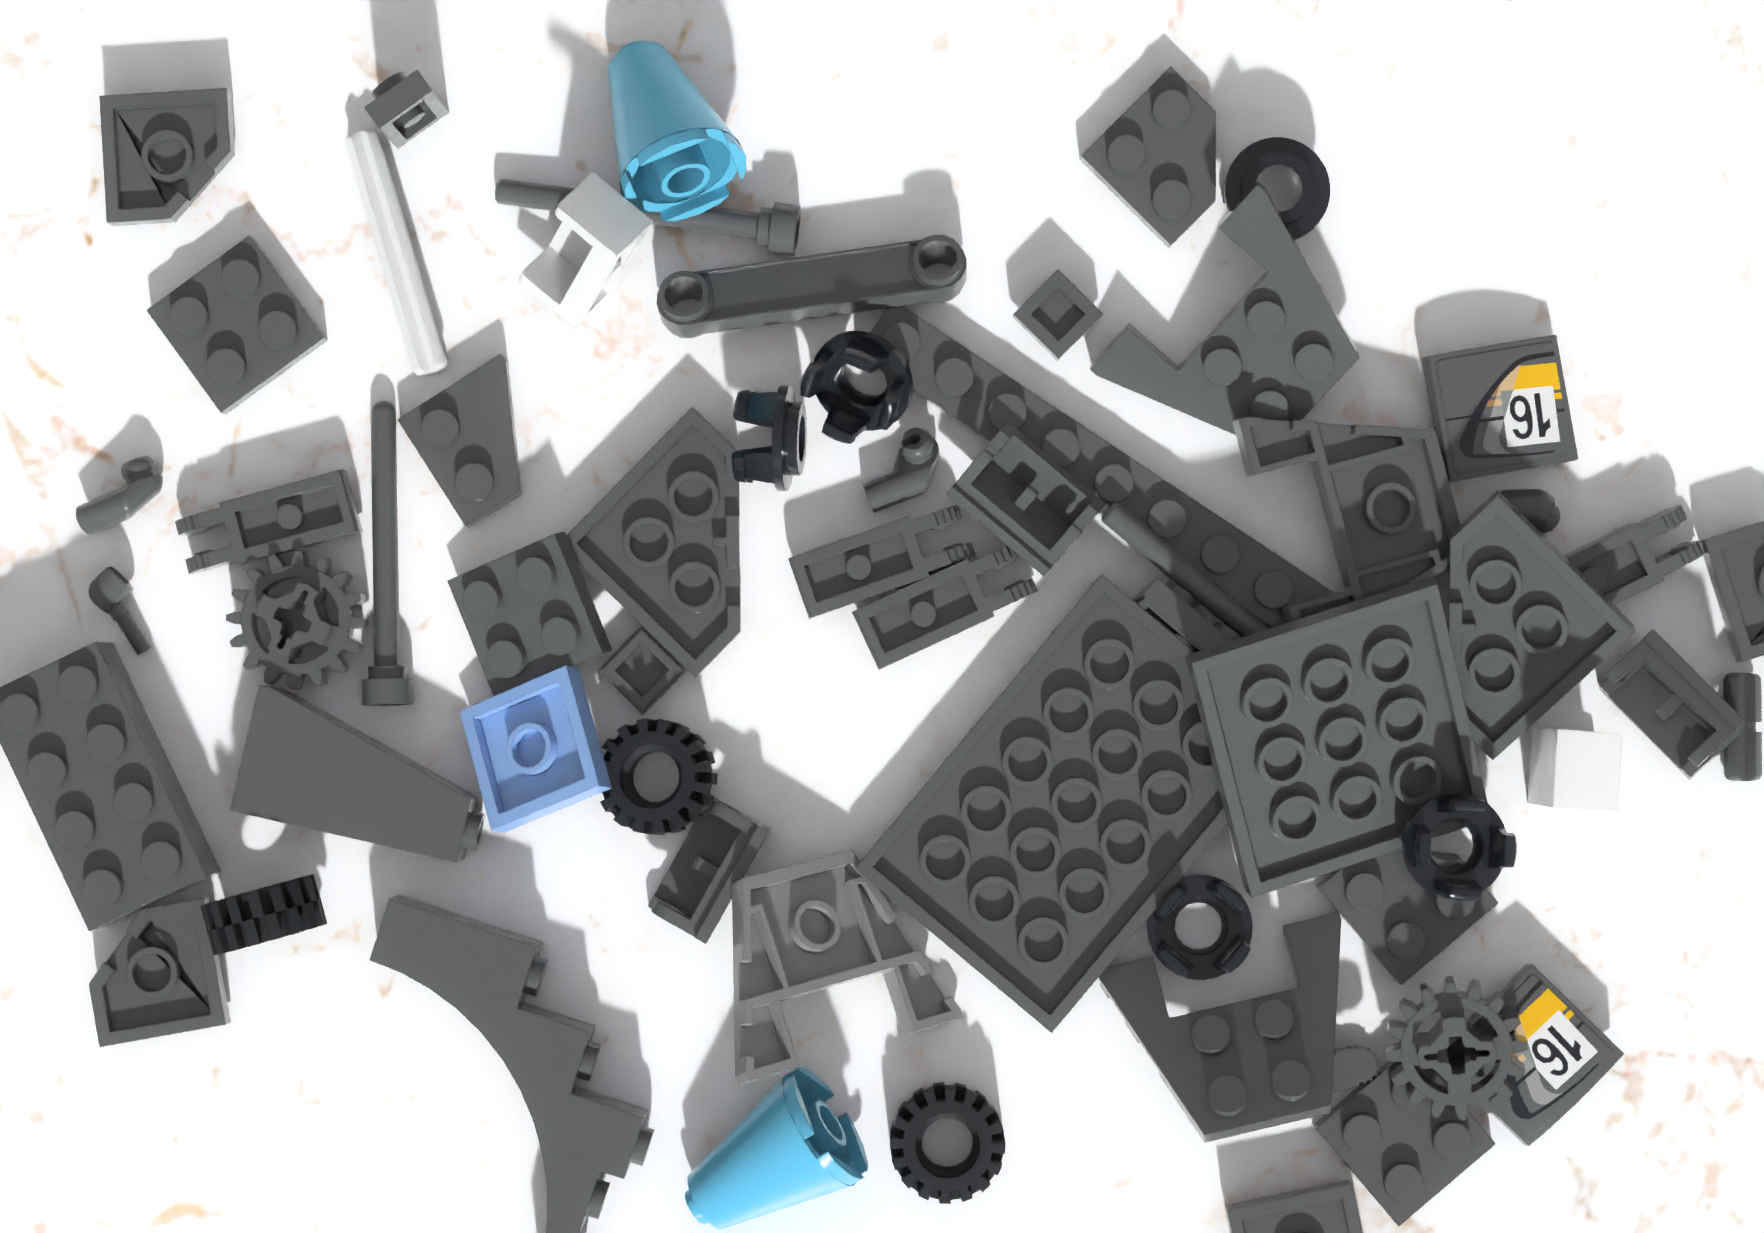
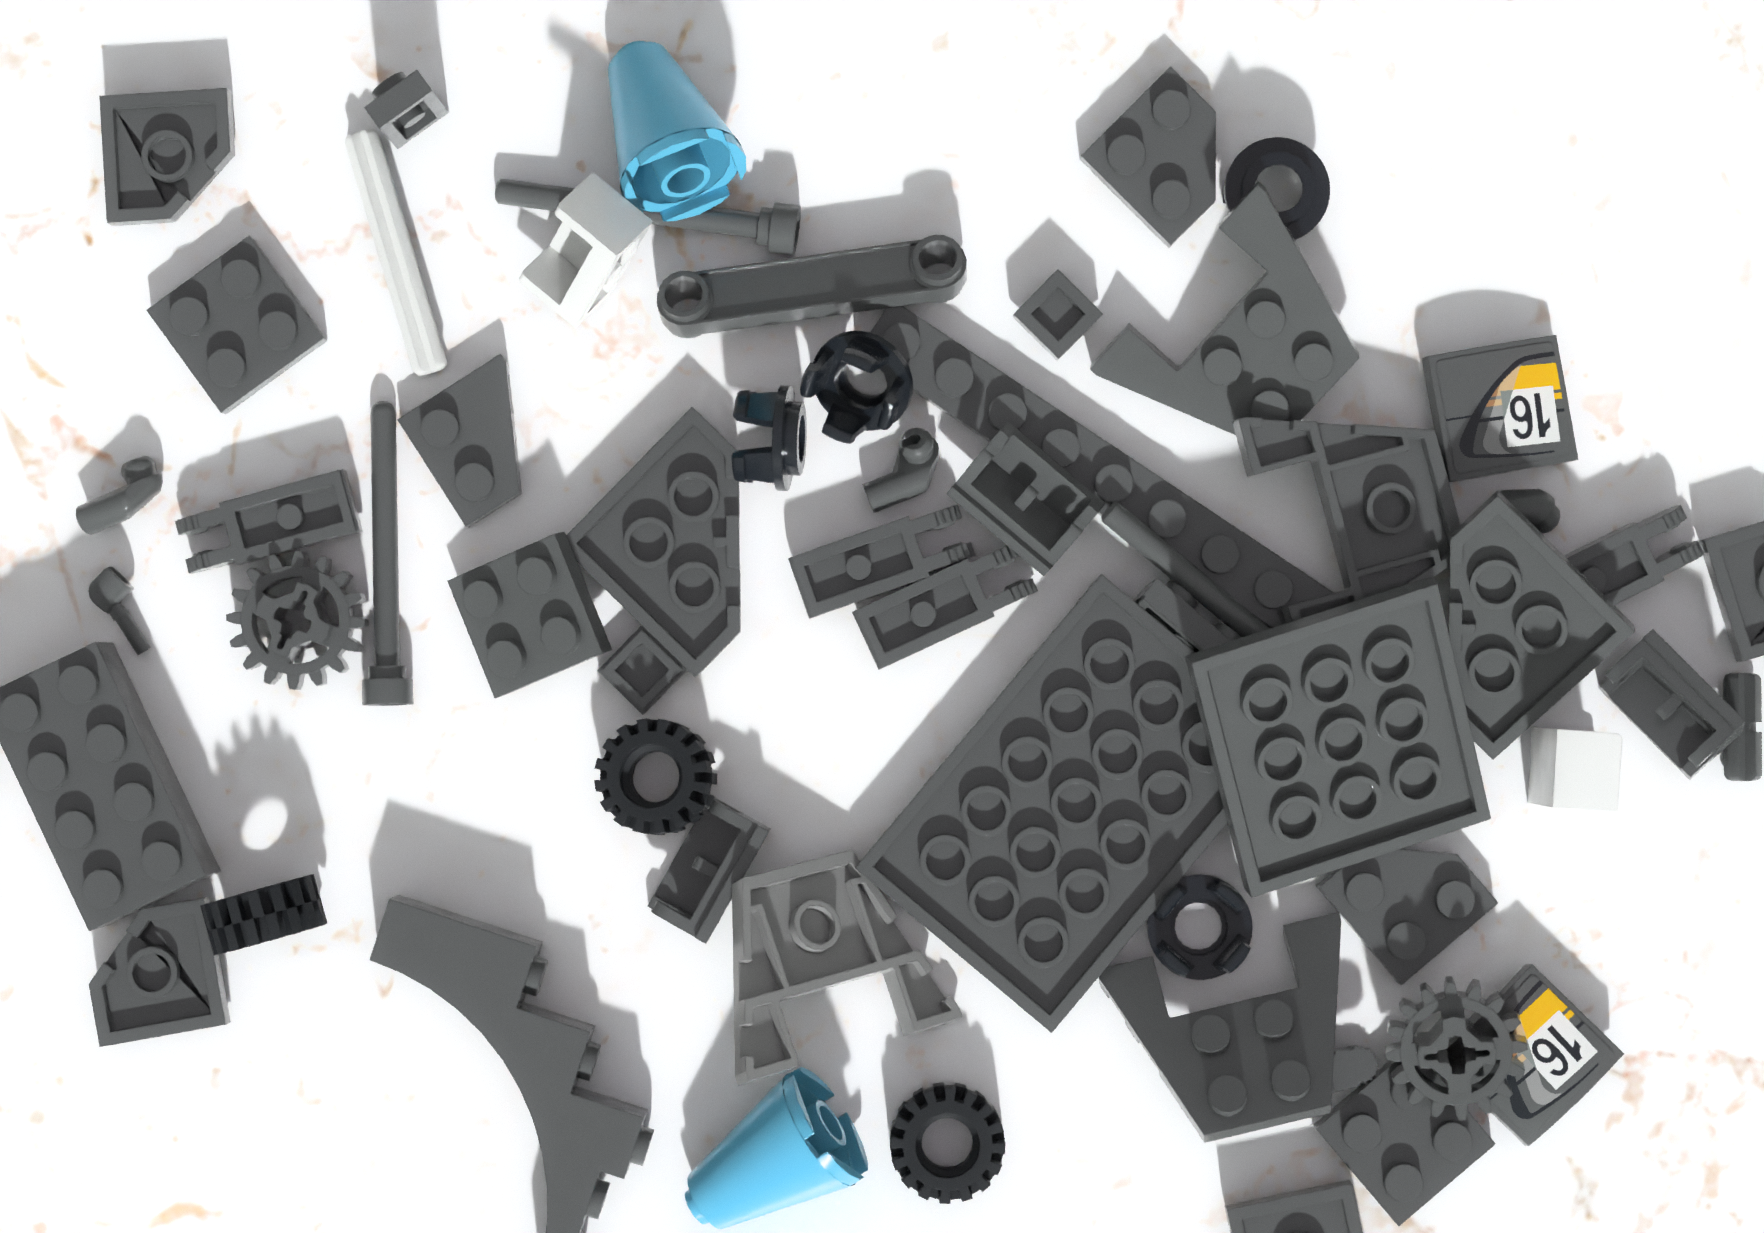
dark grey slope [230,685,485,862] -> none
light blue plate [460,665,612,833] -> none
black piece [1402,792,1517,901] -> none

